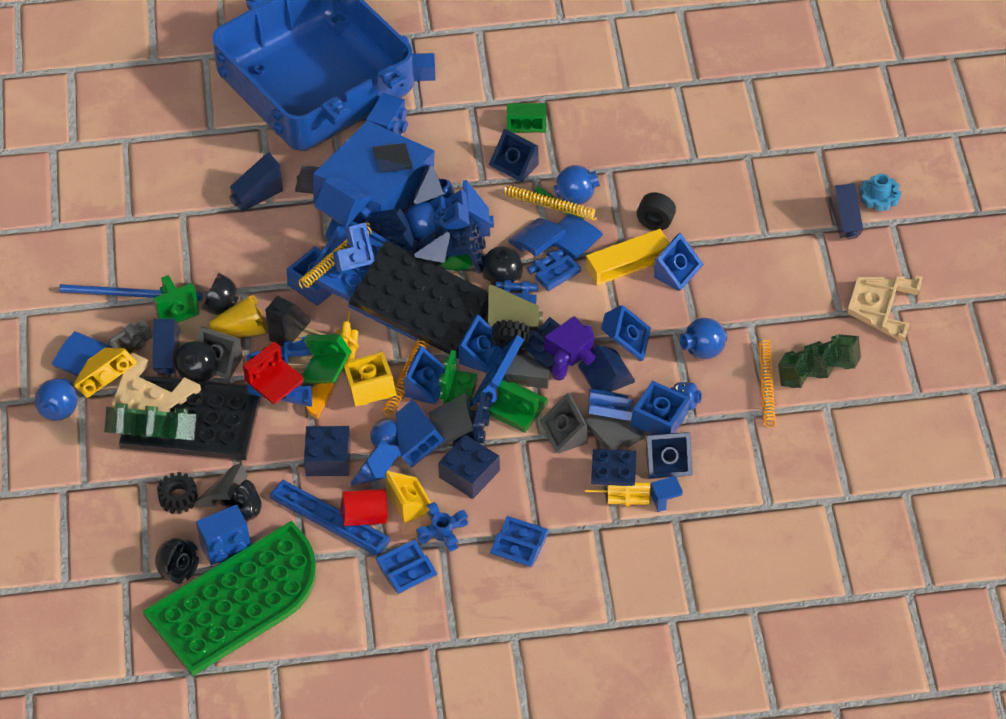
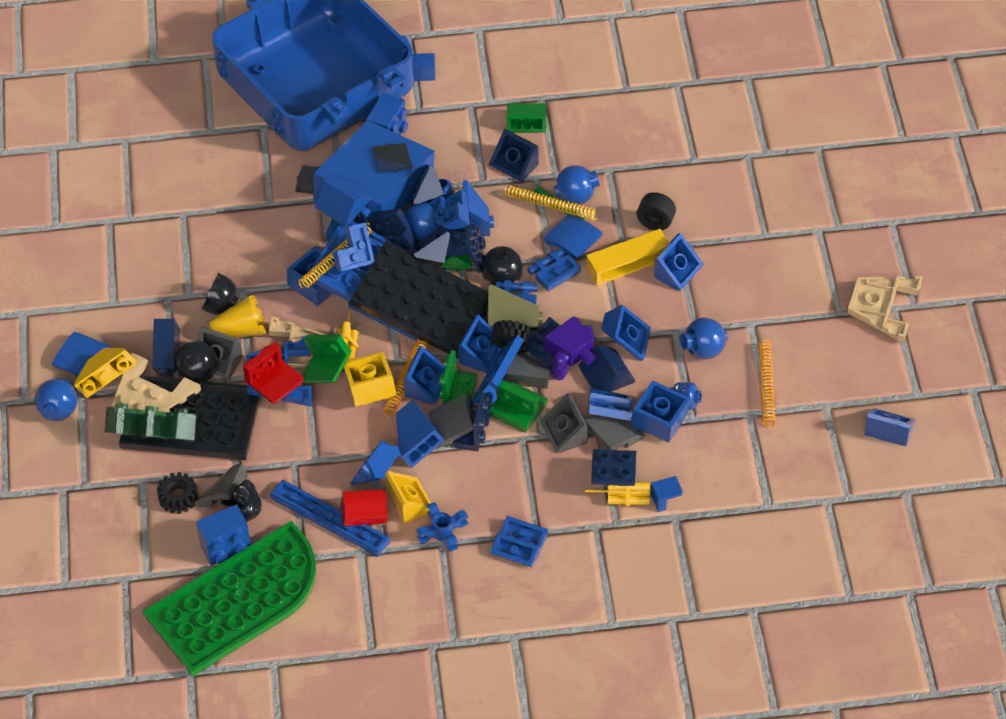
blue piece [59,284,203,301] -> none
dark grey piece [108,320,152,353] -> none
green bracket [154,275,200,324] -> none
black cylinder [155,538,199,584] -> none
dark blue slope [229,152,283,212] -> none
black slope [265,295,311,346] -> none
dark blue brick [304,426,351,476] -> none
light orange tile [306,383,335,420] -> none
blue hair [370,419,399,447] -> none
blue slope [376,539,437,594] -> none
dark blue brick [438,435,500,499] -> none
blue slope [508,218,565,257] -> none
dark blue slope [646,432,693,479] -> none
clear green brick [778,334,861,388] -> none
dark blue slope [829,183,863,240] -> none
dark azure plant [859,174,901,211] -> none
none -> blue slope [865,408,915,446]

